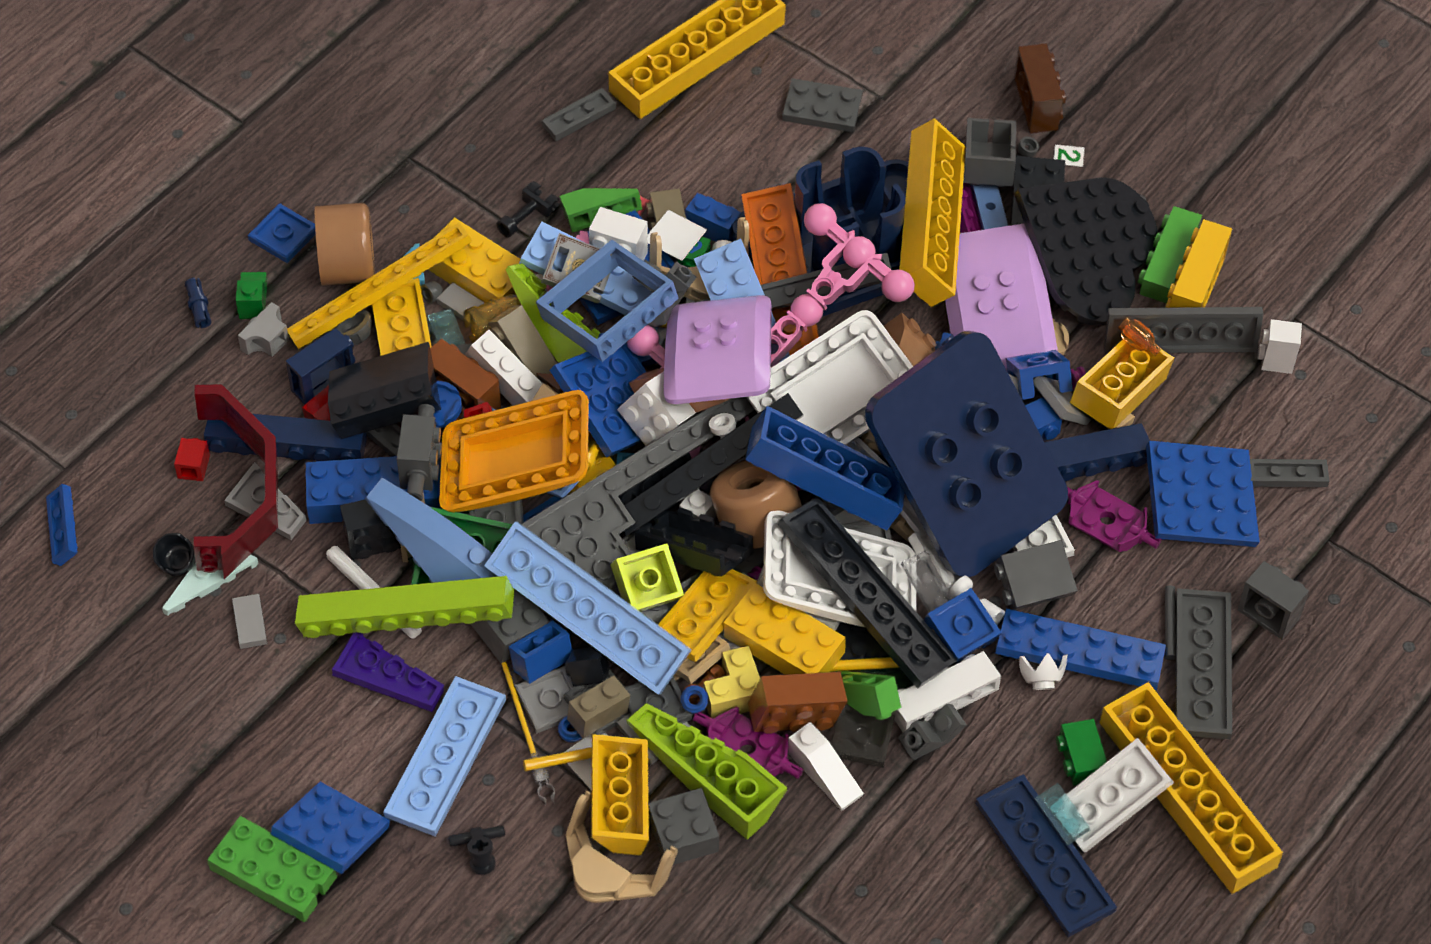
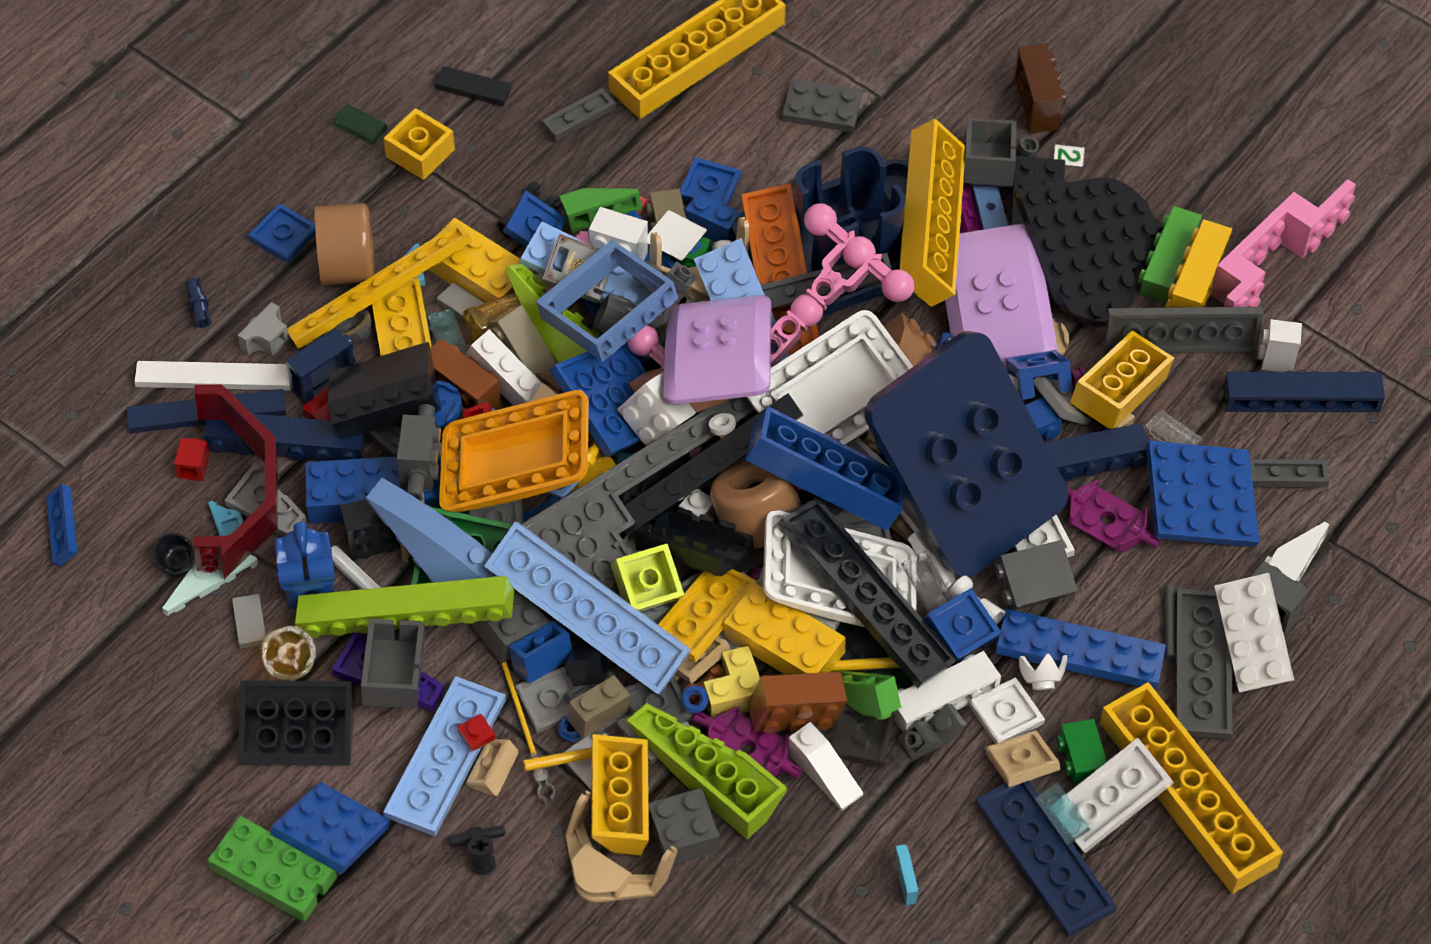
green arch [236,272,267,319] -> none
dark grey hinge [421,281,443,303] -> none
clear orange plant [1118,317,1162,356] -> none
none -> dark blue tile [127,389,286,433]
none -> white tile [134,361,291,391]
none -> medium azure tile [208,501,244,536]
none -> black slope [238,681,355,765]
none -> clear yellow cylinder [260,625,316,680]
none -> blue helmet [275,522,335,610]
none -> clear green tile [333,104,387,145]
none -> dark grey piece [361,619,425,708]
none -> yellow brick [384,108,455,180]
none -> black tile [435,66,512,106]
none -> red plate [457,713,496,752]
none -> tan slope [465,739,519,796]
none -> blue plate [503,191,567,247]
none -> dark grey helmet [593,293,636,334]
none -> blue plate [680,157,742,206]
none -> medium azure tile [896,844,918,906]
none -> white tile [968,677,1045,744]
none -> tan tile [985,730,1060,787]
none -> clear tile [1145,410,1203,445]
none -> bright pink bracket [1210,179,1356,307]
none -> white plate [1214,573,1294,692]
none -> dark blue brick [1223,371,1385,413]
none -> white slope [1265,522,1329,582]

